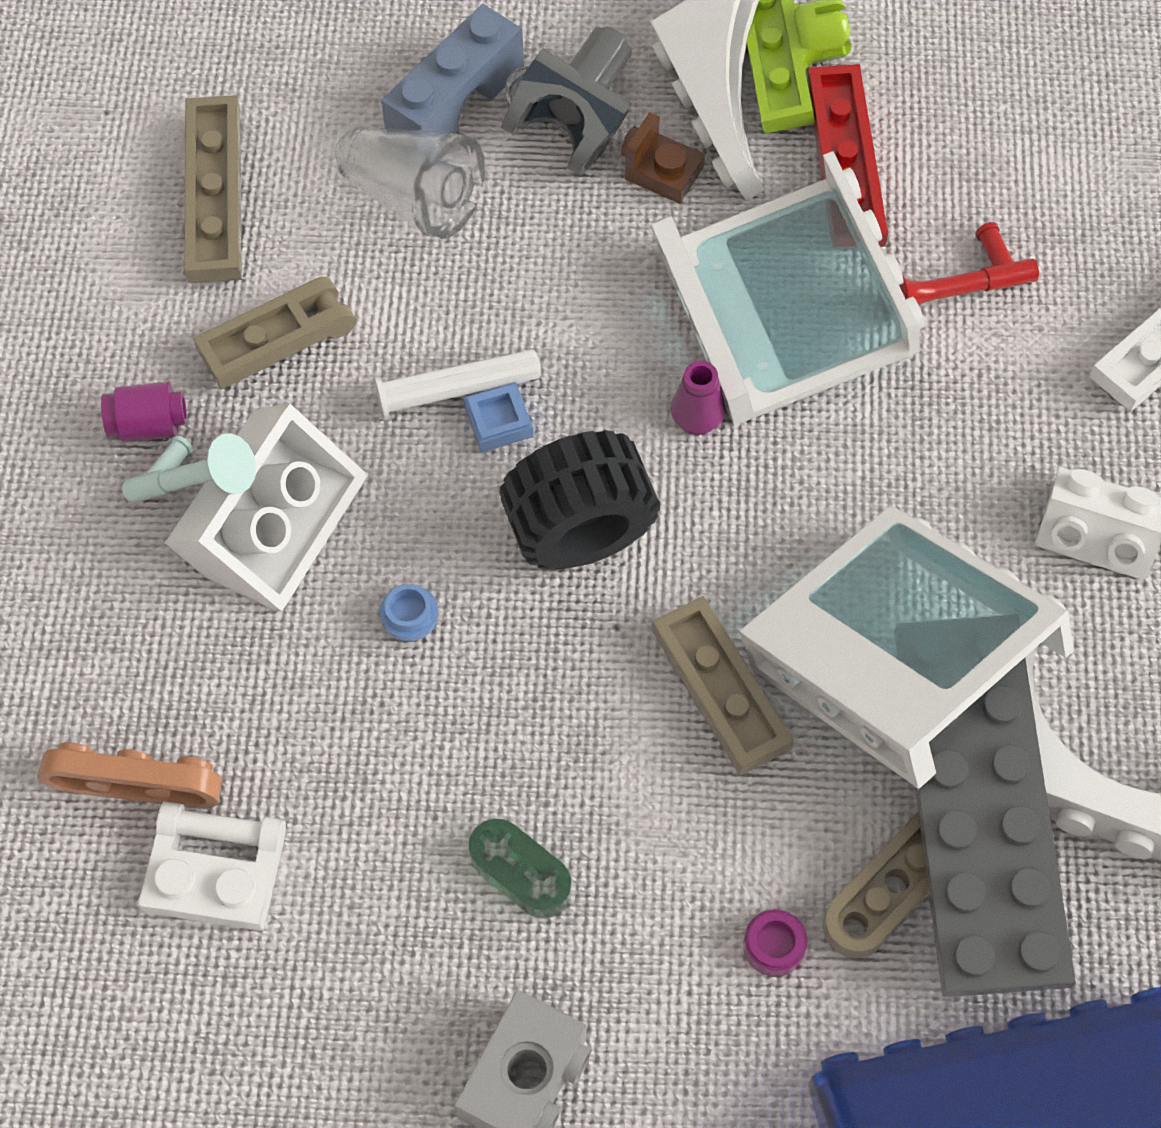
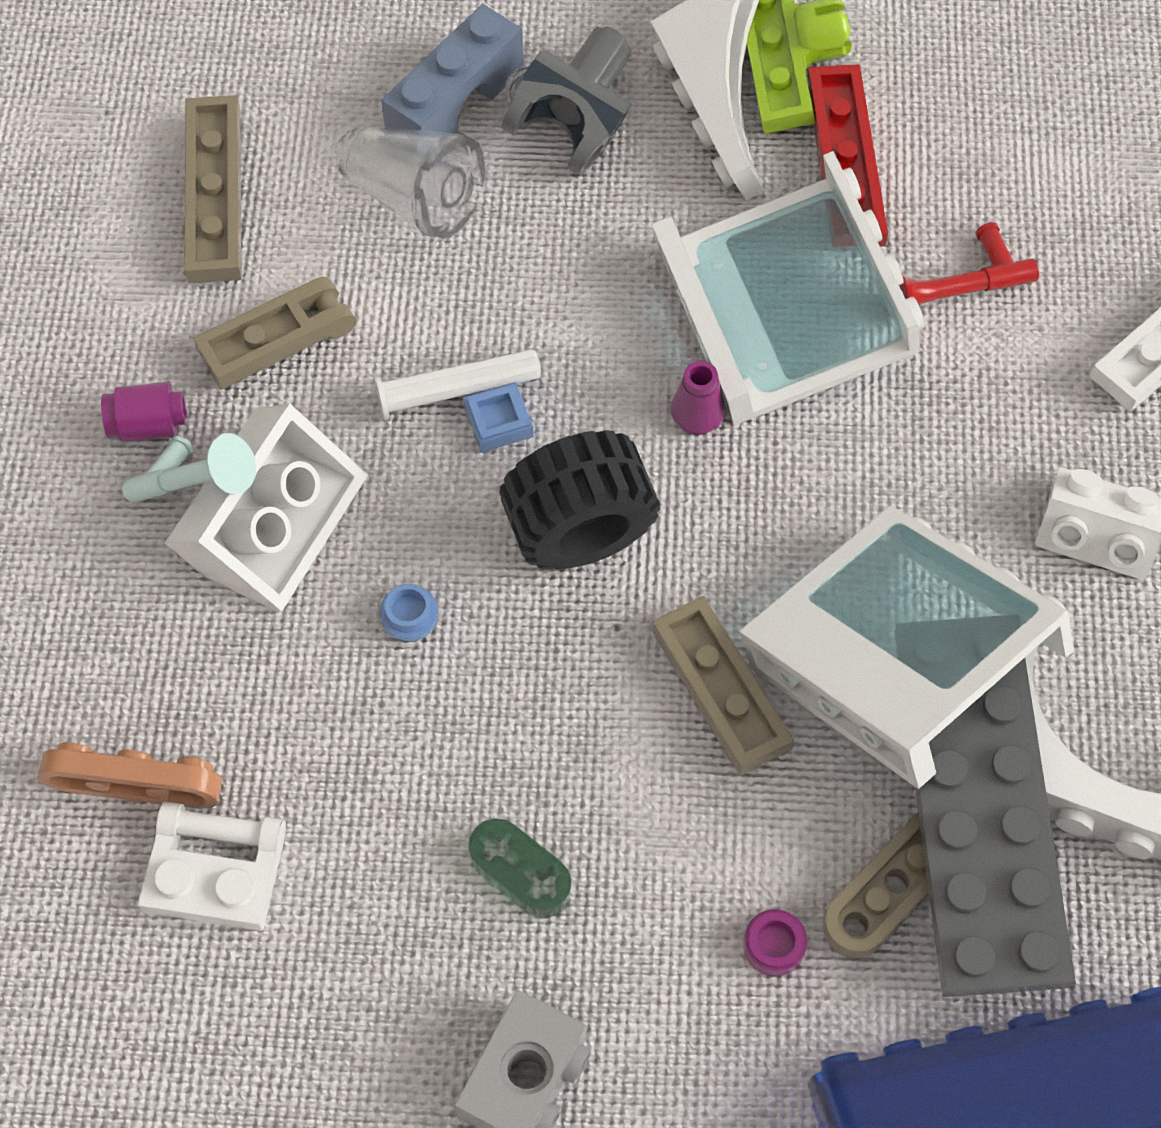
reddish brown bracket [621,112,705,204] -> none

